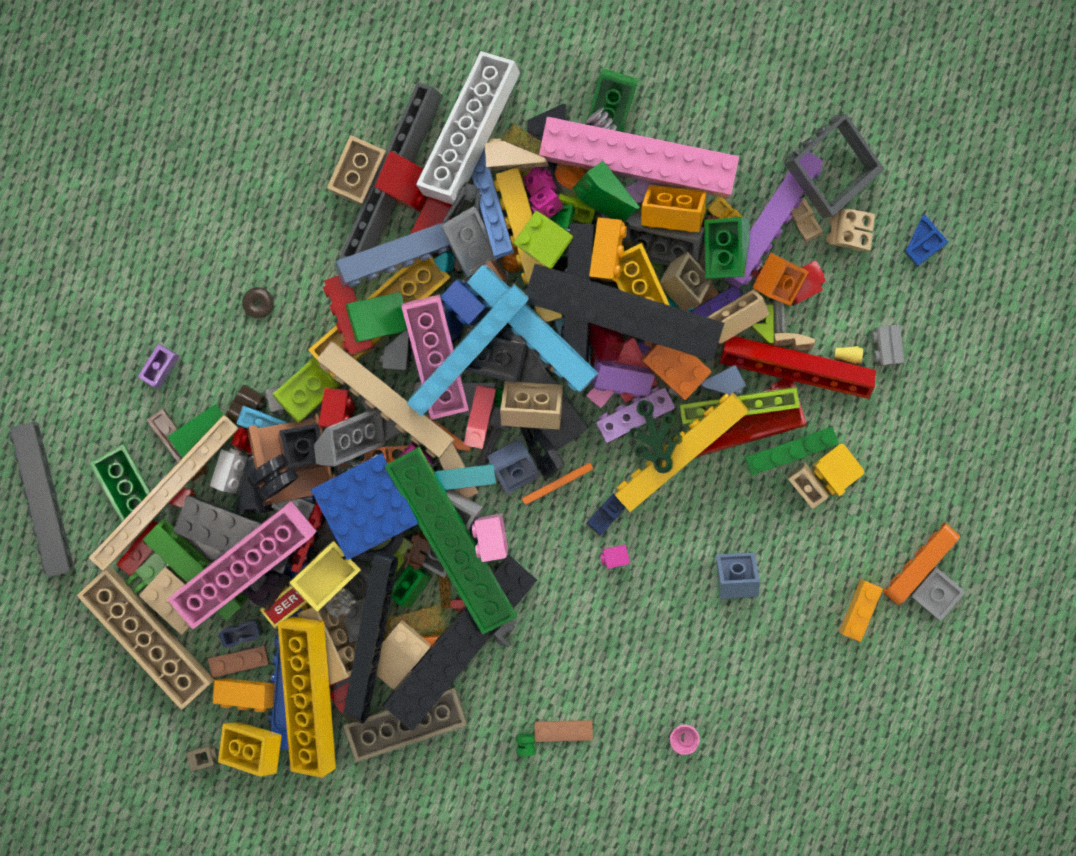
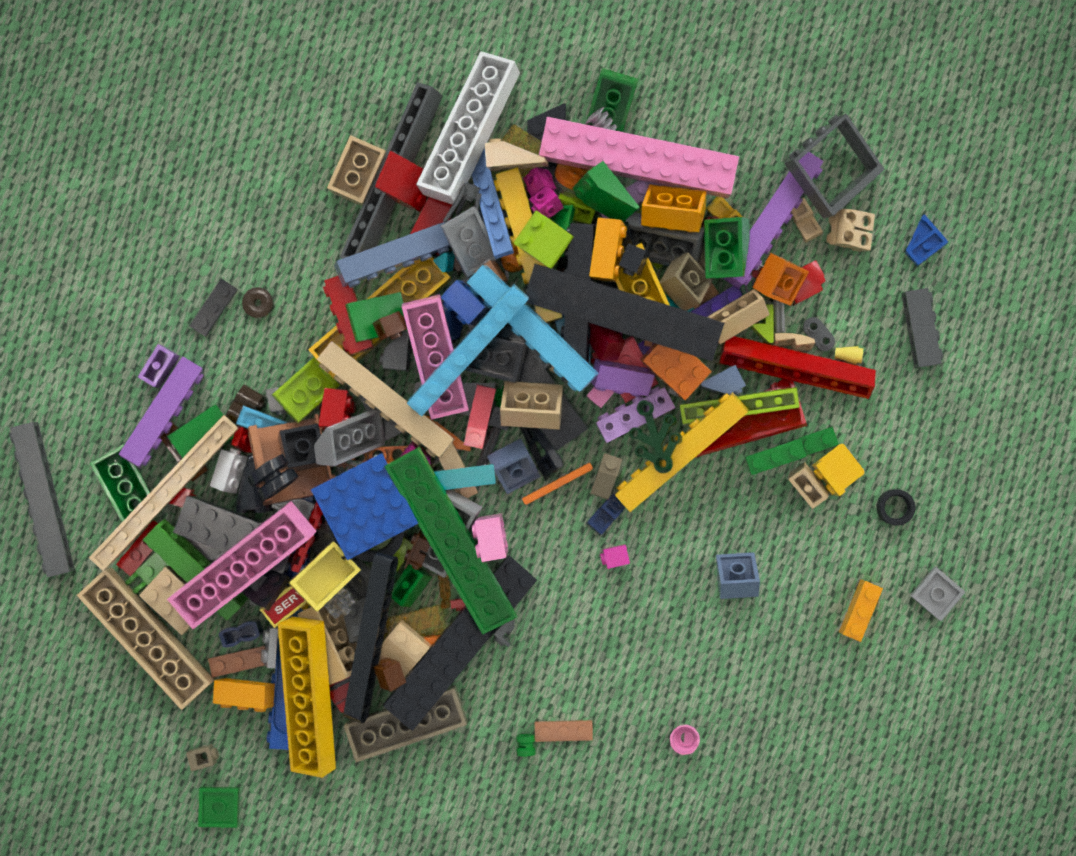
yellow brick [218,721,282,777] -> none
light grey brick [871,325,905,366] -> none
orange beam [883,522,960,605] -> none
none -> medium lavender brick [118,356,204,468]
none -> black plate [189,279,238,337]
none -> green plate [198,787,239,828]
none -> light grey plate [261,626,278,668]
none -> reddish brown brick [372,311,407,341]
none -> reddish brown brick [373,658,406,692]
none -> dark tan slope [590,453,622,500]
none -> black brick [619,243,650,277]
none -> dark grey plate [803,317,835,351]
none -> black tyre [876,489,916,526]
none -> dark grey brick [901,288,943,368]

